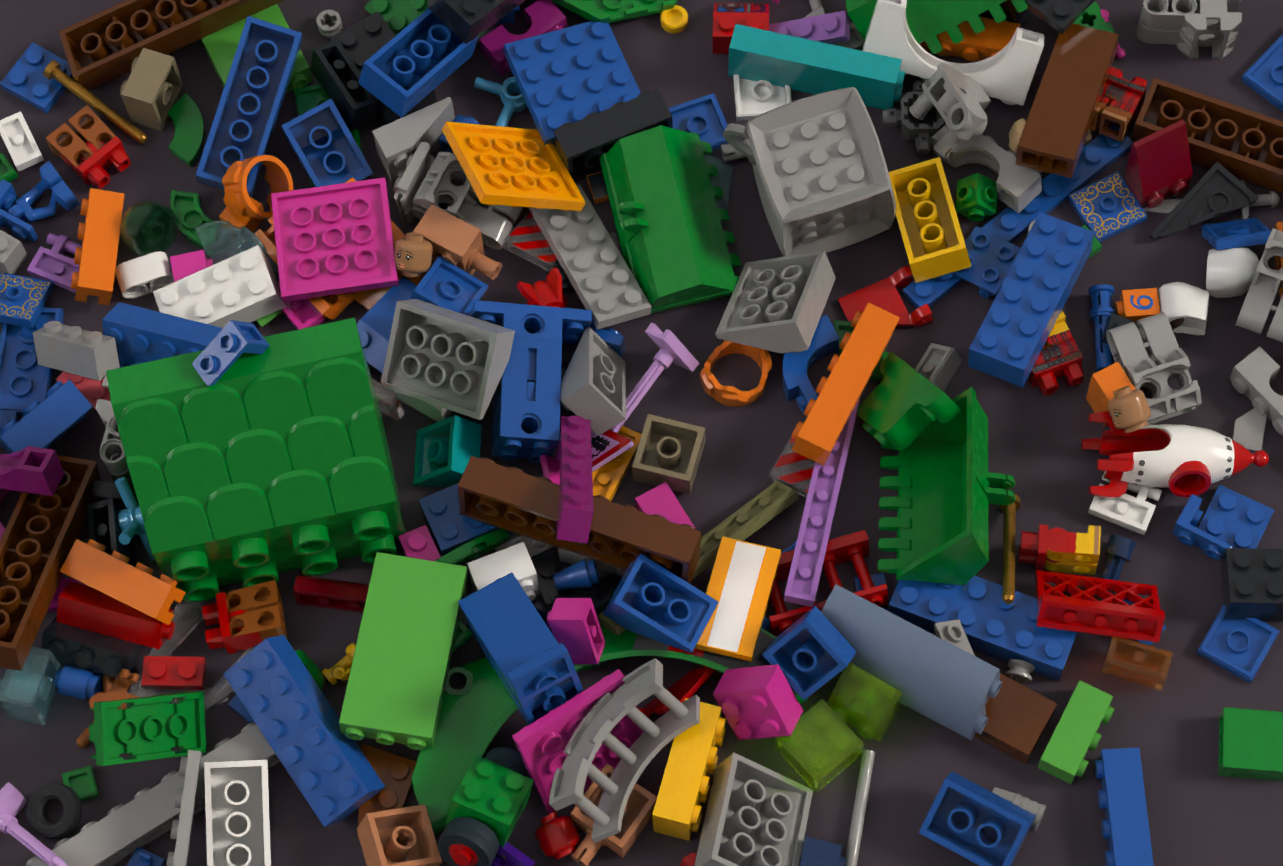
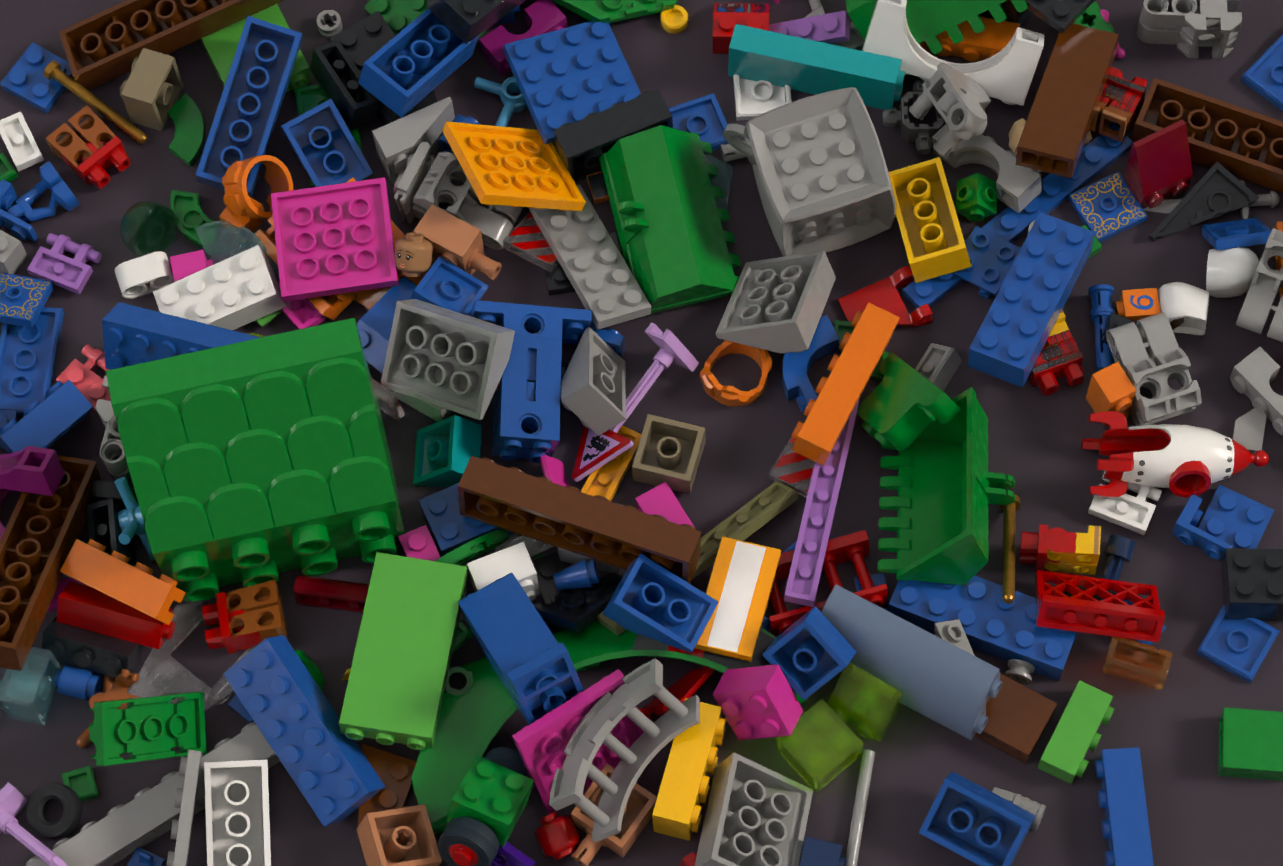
light grey brick [33,321,120,381] -> none
orange brick [71,188,125,306] -> none
red plate [141,656,207,690] -> none
blue bracket [192,320,270,386] -> none
yellow piece [322,642,356,686] -> none
red brick [516,267,568,308] -> none
dark pink brick [547,598,606,665] -> none
magenta arch [555,416,594,543] -> none
medium nougat head [1107,386,1151,433] -> none

